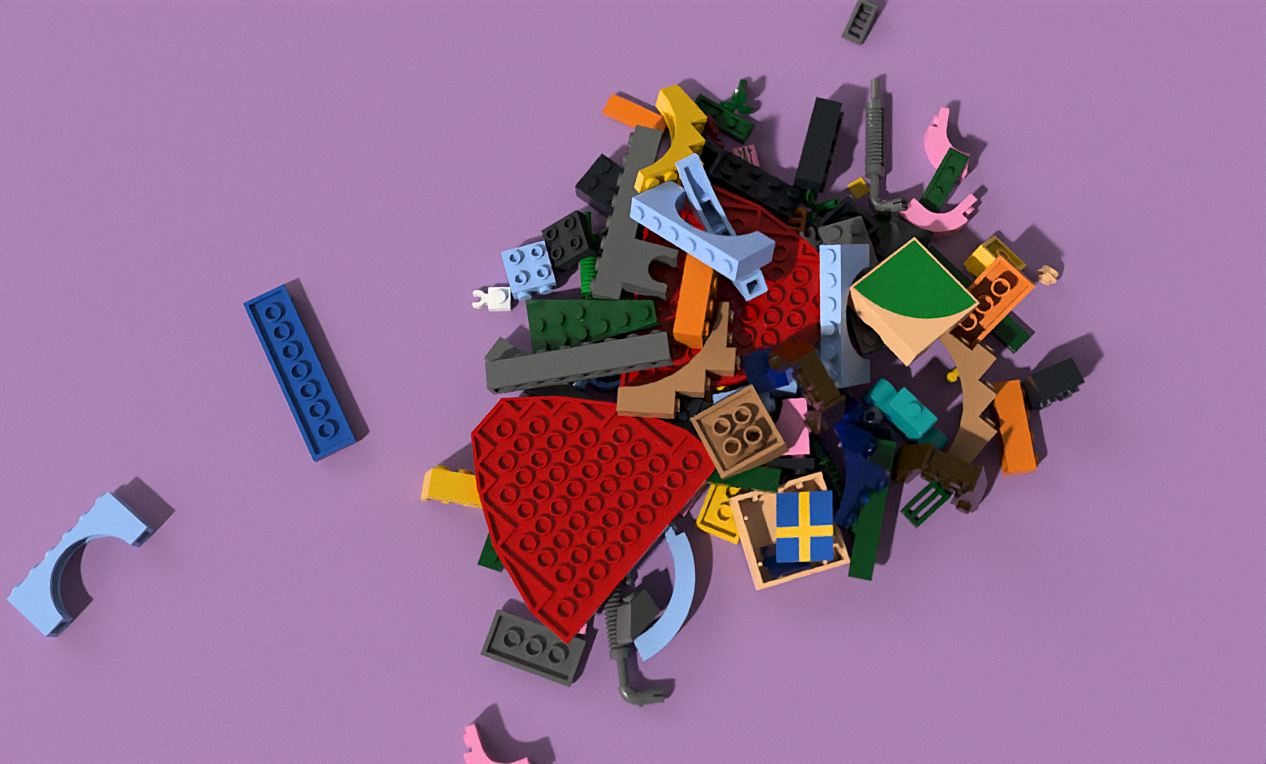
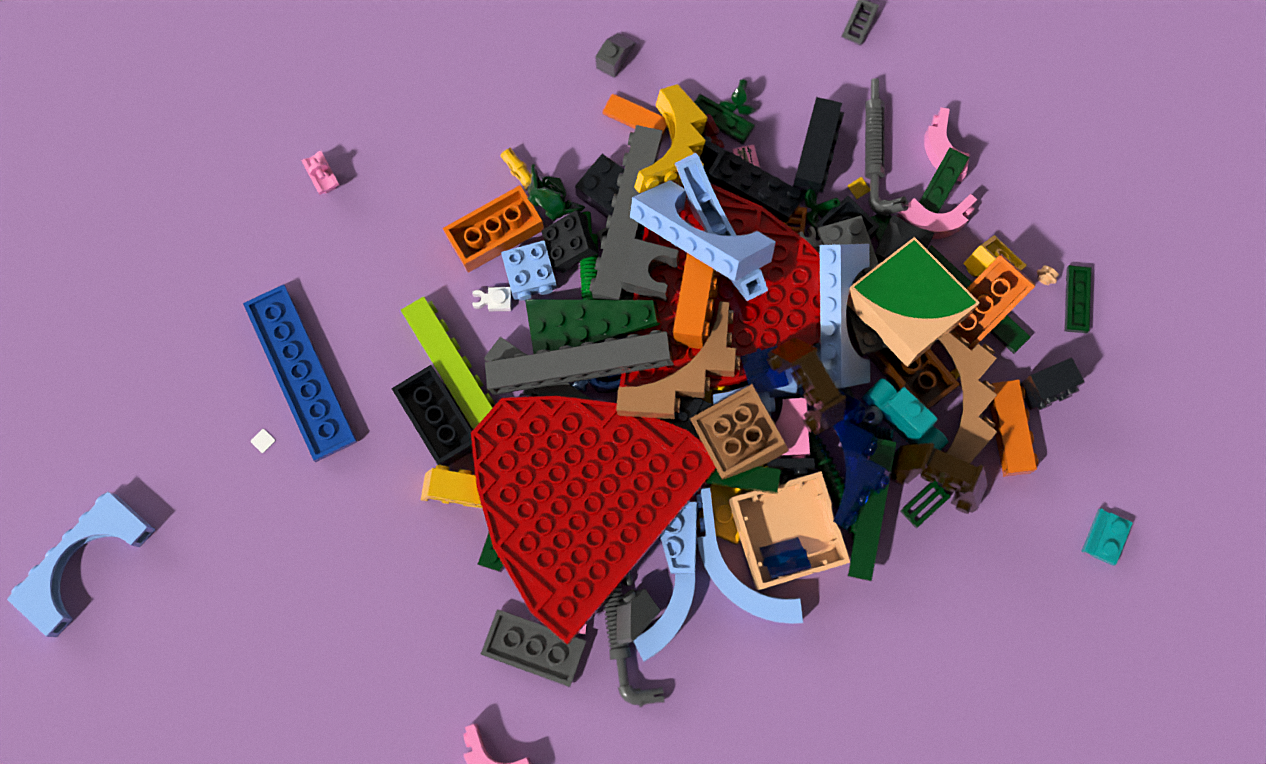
blue sticker [776,491,833,562] -> none
none -> white sticker [251,429,275,453]
none -> bright pink hips [301,151,339,195]
none -> black brick [391,365,473,467]
none -> lime brick [401,296,495,430]
none -> orange brick [443,185,544,273]
none -> yellow pin [500,148,531,190]
none -> dark green brick [527,164,586,221]
none -> dark grey slope [595,33,636,78]
none -> light blue wing [660,502,697,574]
none -> light blue arch [697,488,803,623]
none -> reddish brown brick [867,348,960,410]
none -> dark green tile [1064,265,1091,334]
none -> teal plate [1082,508,1133,566]

